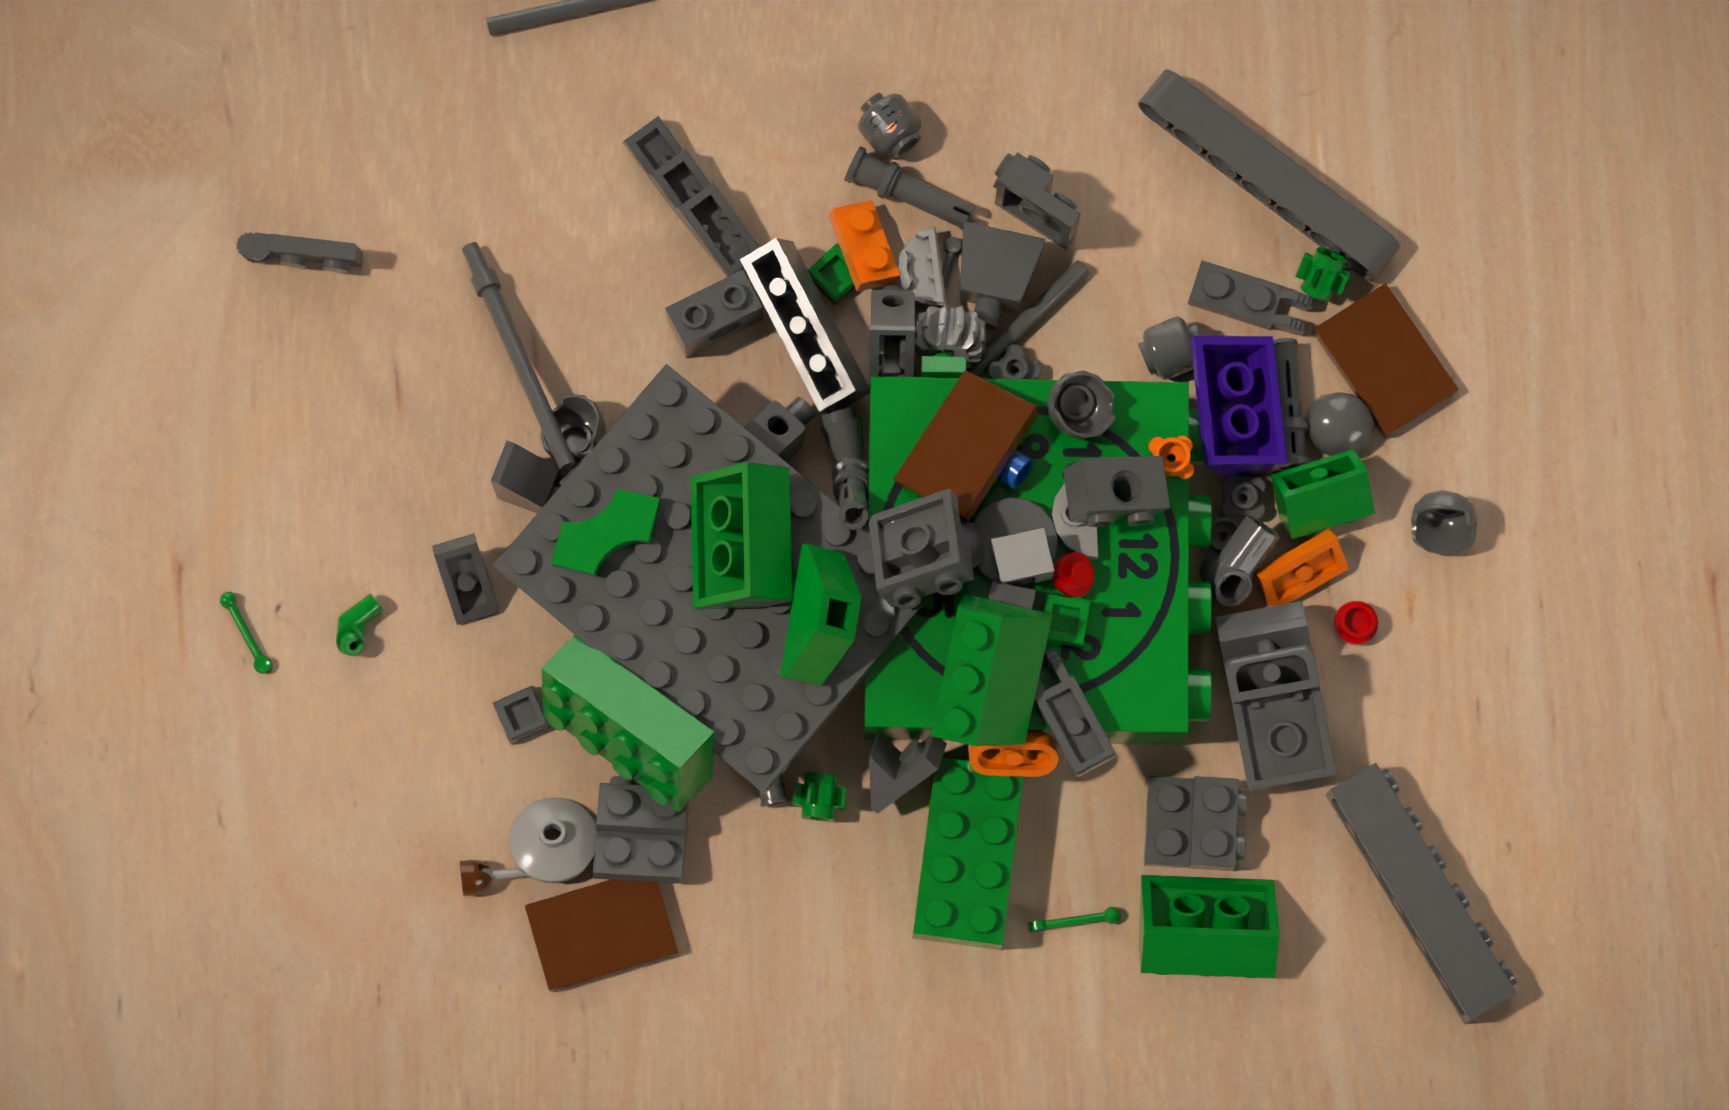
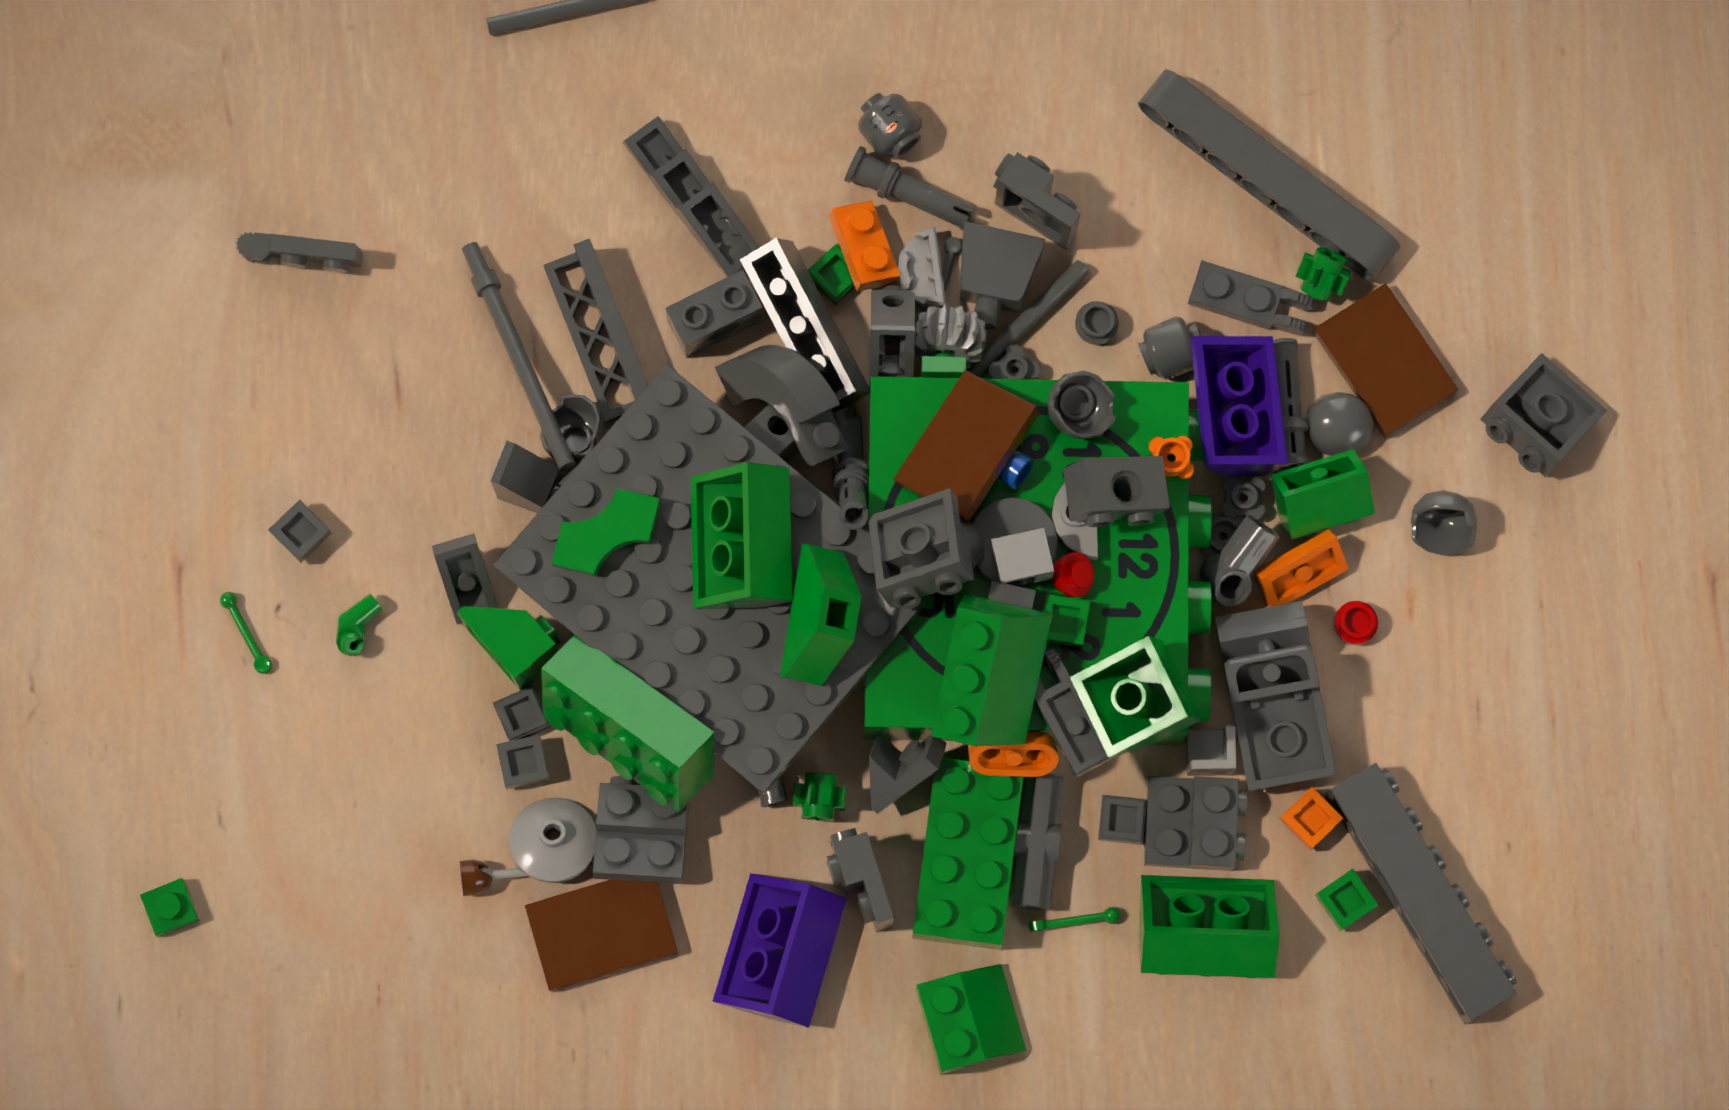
none -> green plate [140,878,200,937]
none -> dark grey plate [268,500,332,563]
none -> green slope [457,606,561,690]
none -> dark grey plate [496,735,550,789]
none -> dark grey fence [543,238,648,424]
none -> dark purple slope [713,873,847,1028]
none -> dark grey arch [715,345,849,468]
none -> dark grey plate [827,828,894,932]
none -> green slope [916,964,1026,1075]
none -> dark grey piece [1011,774,1064,910]
none -> green slope [1070,636,1201,758]
none -> dark grey plate [1075,301,1119,345]
none -> dark grey tile [1098,795,1147,845]
none -> light grey panel [1186,725,1236,776]
none -> orange plate [1279,787,1343,850]
none -> green plate [1315,869,1378,932]
none -> dark grey plate [1480,353,1607,477]

